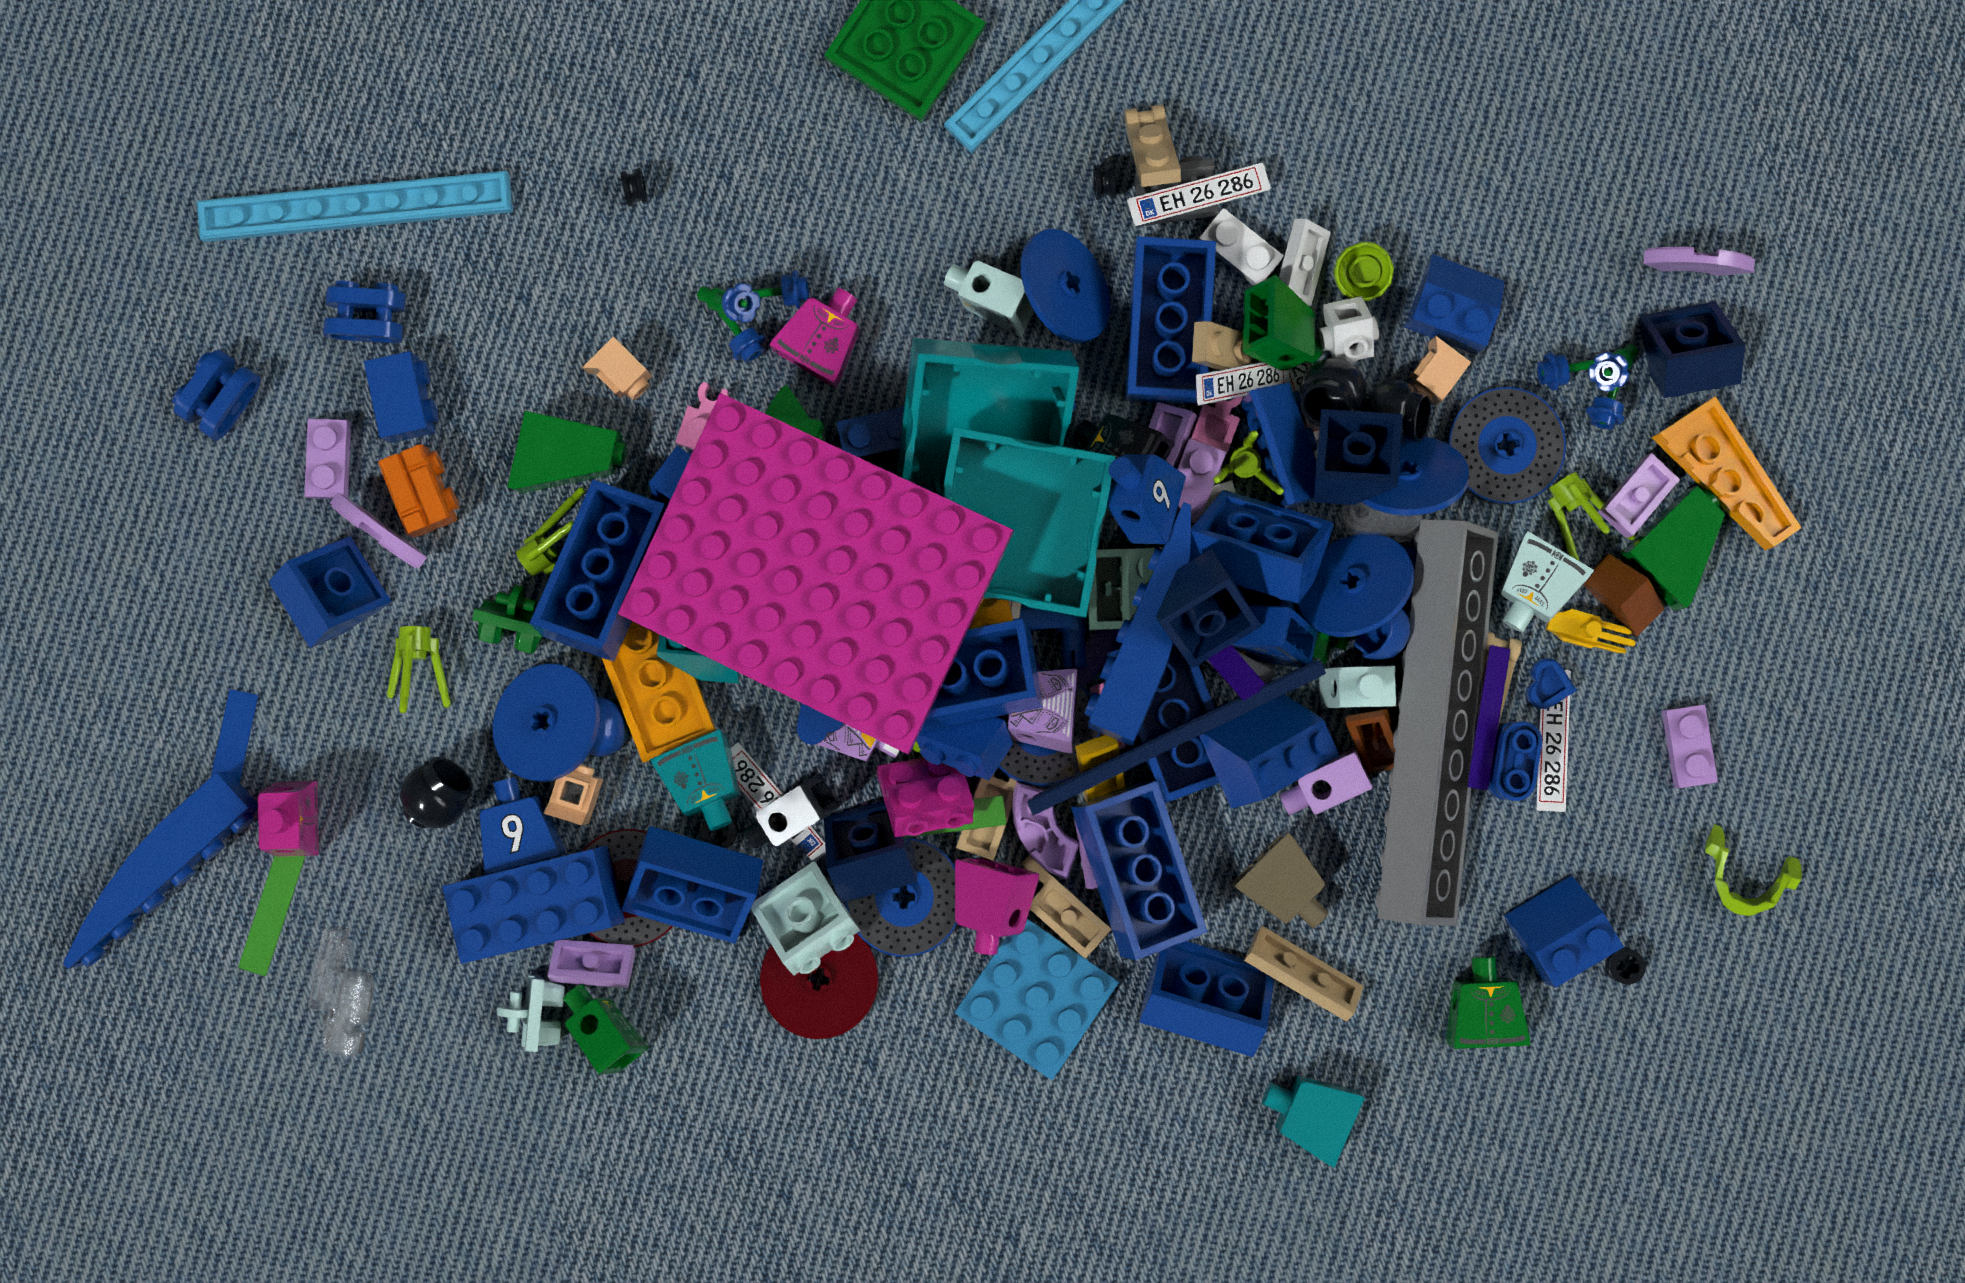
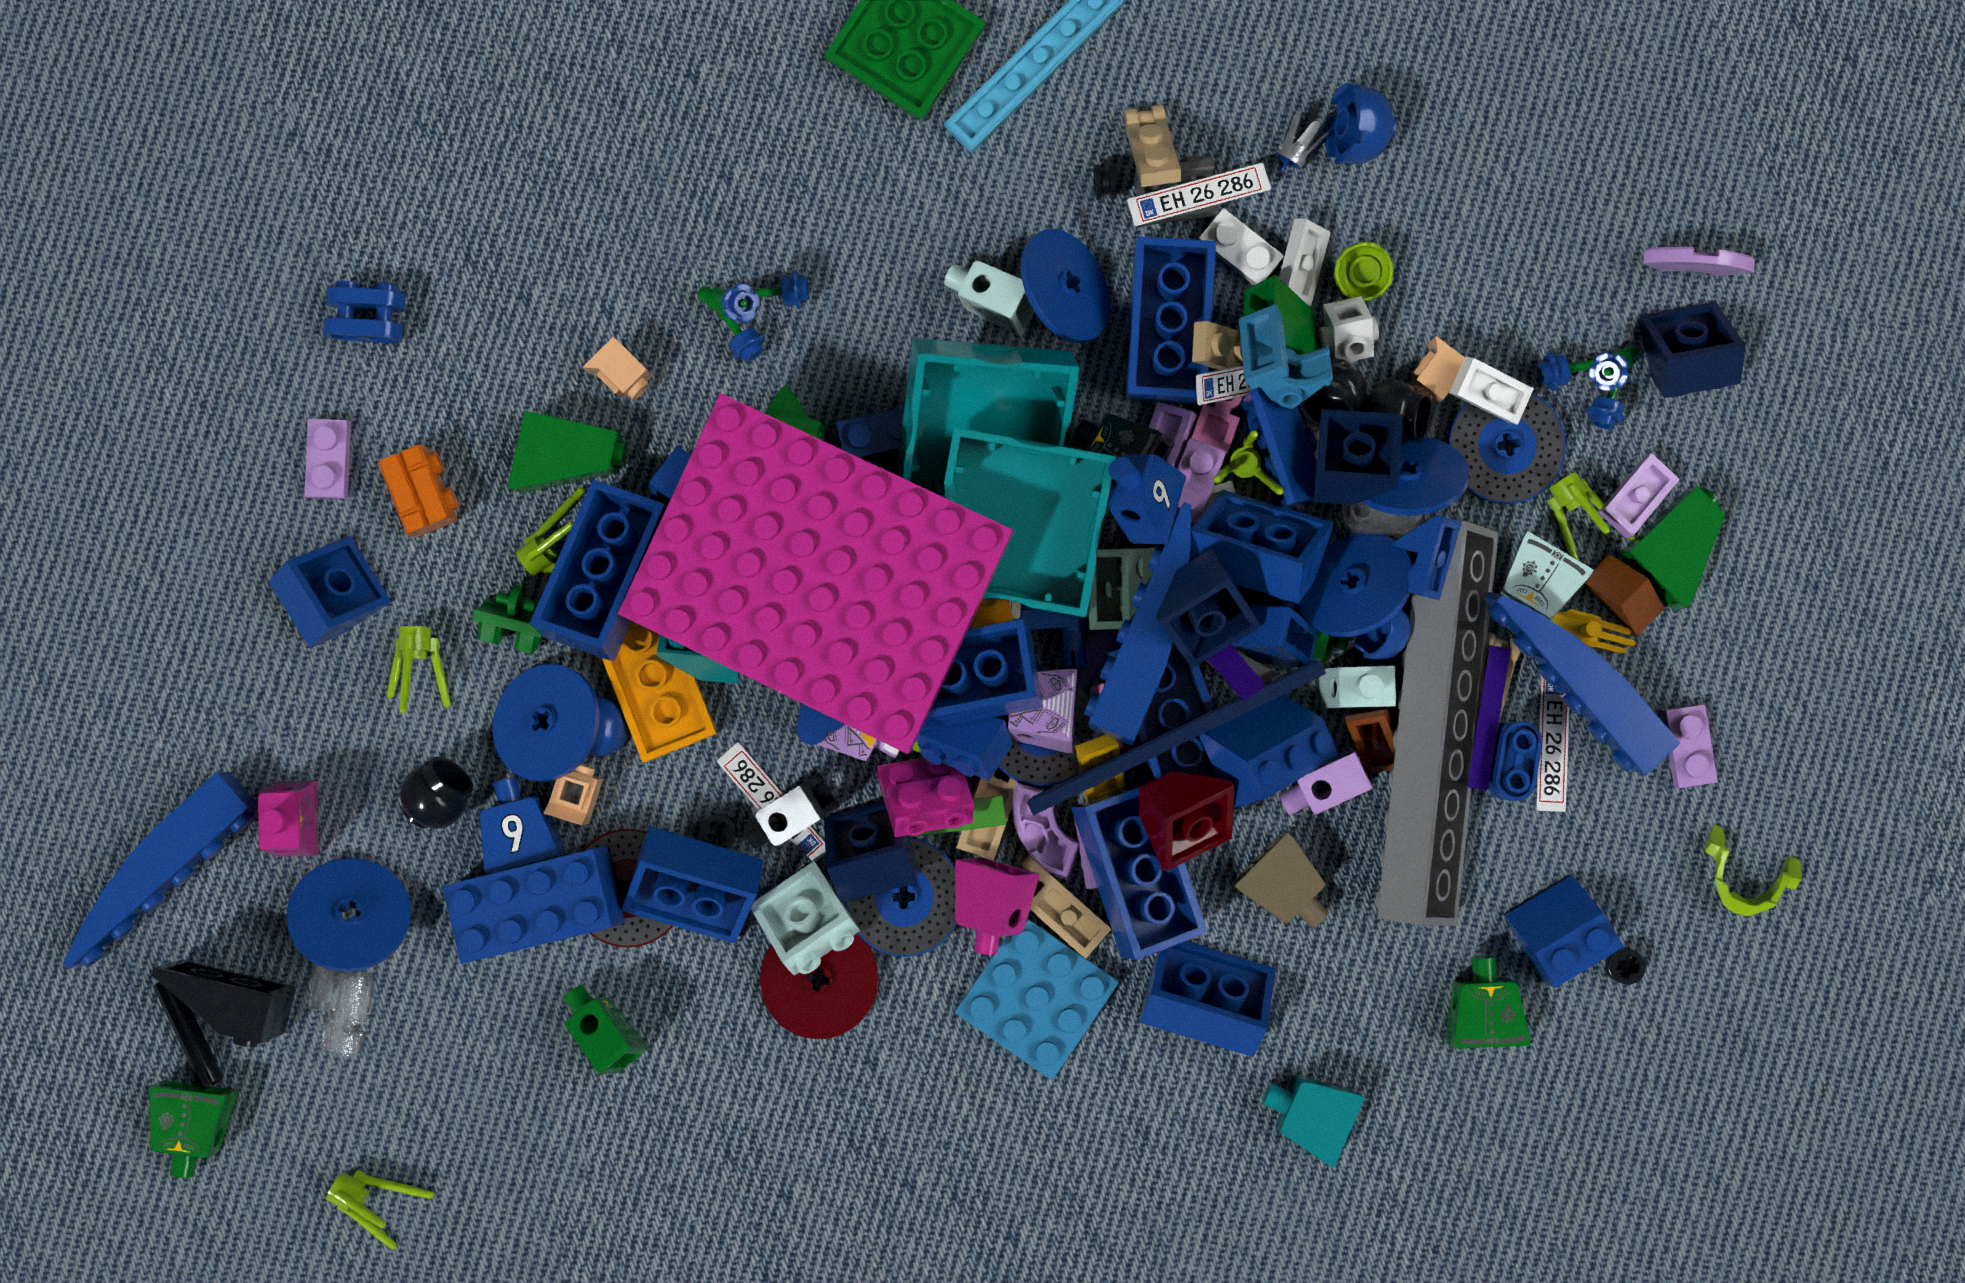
blue brick [172,350,261,441] -> none
medium azure tile [197,171,513,242] -> none
blue sticker [211,689,258,783] -> none
bright green sticker [238,856,305,976] -> none
lavender tile [330,492,427,569] -> none
blue brick [363,351,438,443] -> none
light aqua hips [497,974,565,1052] -> none
lavender plate [548,940,636,988] -> none
black bush [621,168,648,207] -> none
teal torso [650,729,740,831] -> none
bright pink plate [675,382,729,450] -> none
dark pink torso [769,288,860,389] -> none
tan plate [1244,926,1364,1022] -> none
blue slope [1404,254,1505,355] -> none
blue tile [1525,658,1577,709] -> none
light orange wing [1651,396,1801,551] -> none
none -> green torso [149,1080,238,1178]
none -> black slope [152,959,297,1048]
none -> black axle [154,982,223,1089]
none -> blue piece [286,858,411,972]
none -> lime plant [326,1170,434,1250]
none -> dark red slope [1139,771,1235,872]
none -> dark azure tile [1239,304,1333,409]
none -> flat silver piece [1275,111,1330,172]
none -> blue cylinder [1324,83,1397,165]
none -> blue slope [1392,515,1461,601]
none -> white plate [1449,356,1534,425]
none -> blue slope [1483,592,1681,775]

